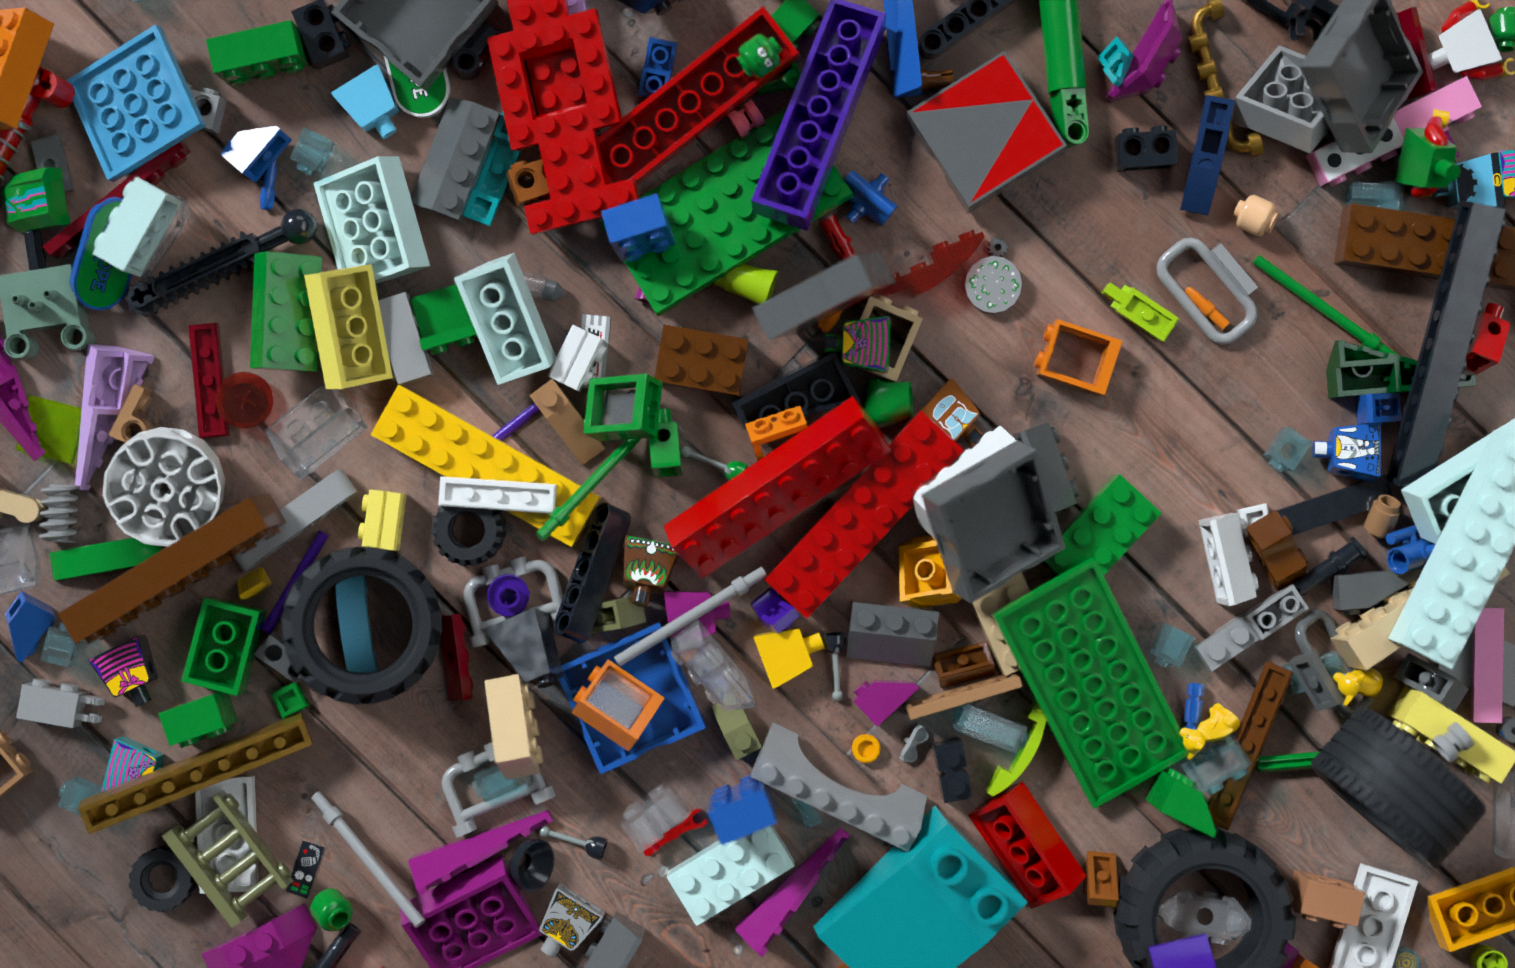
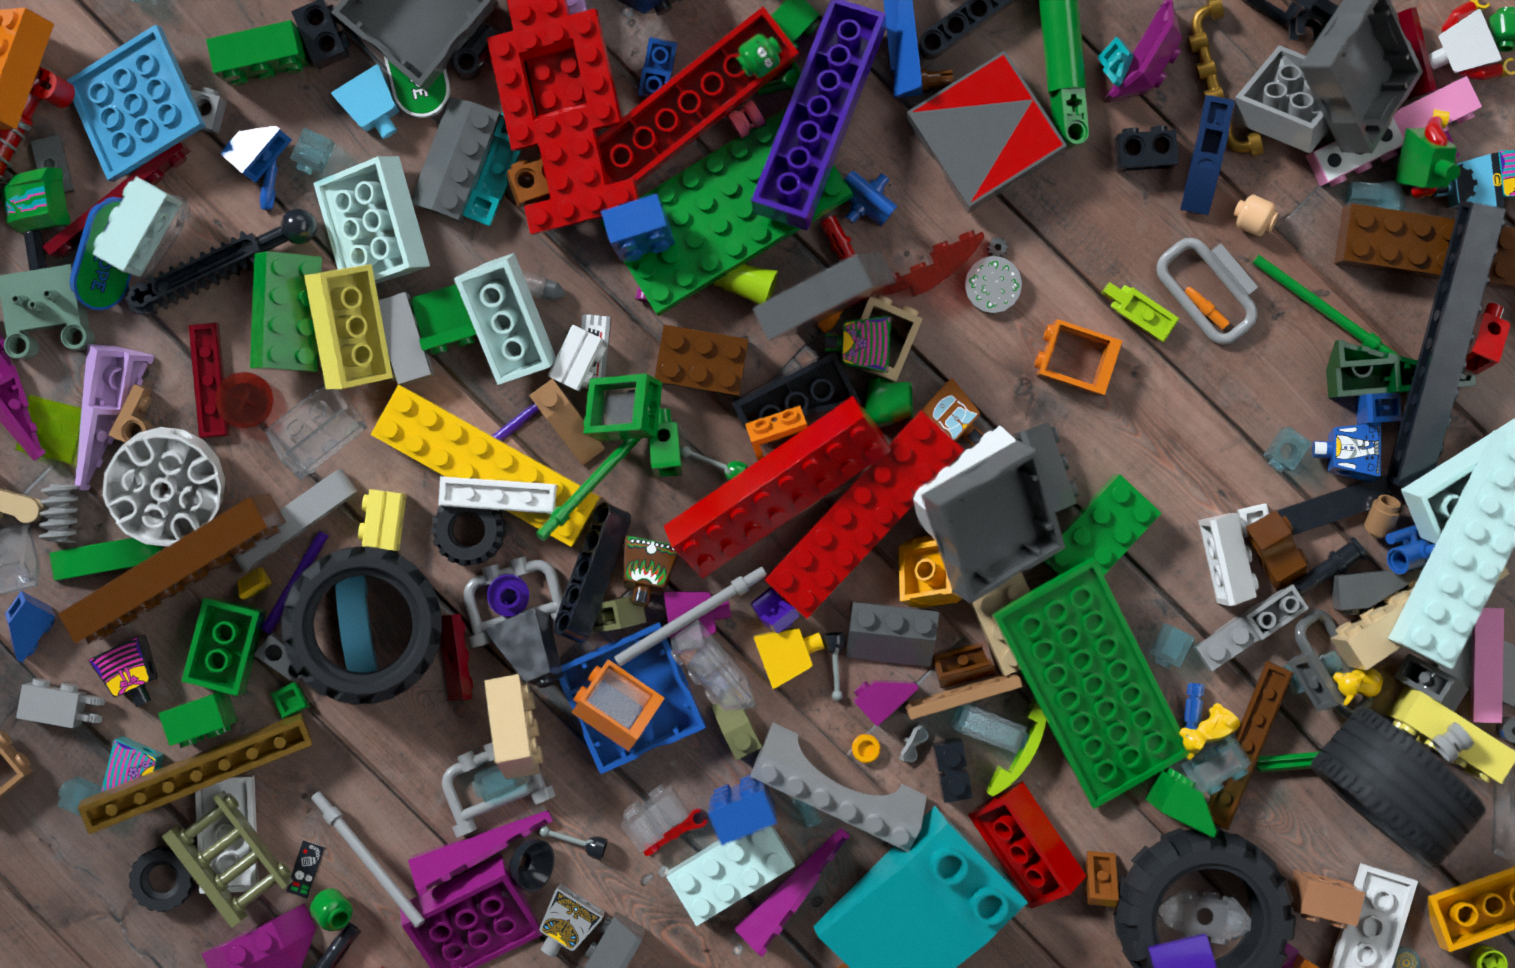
clear light blue brick [41,622,83,667] -> none

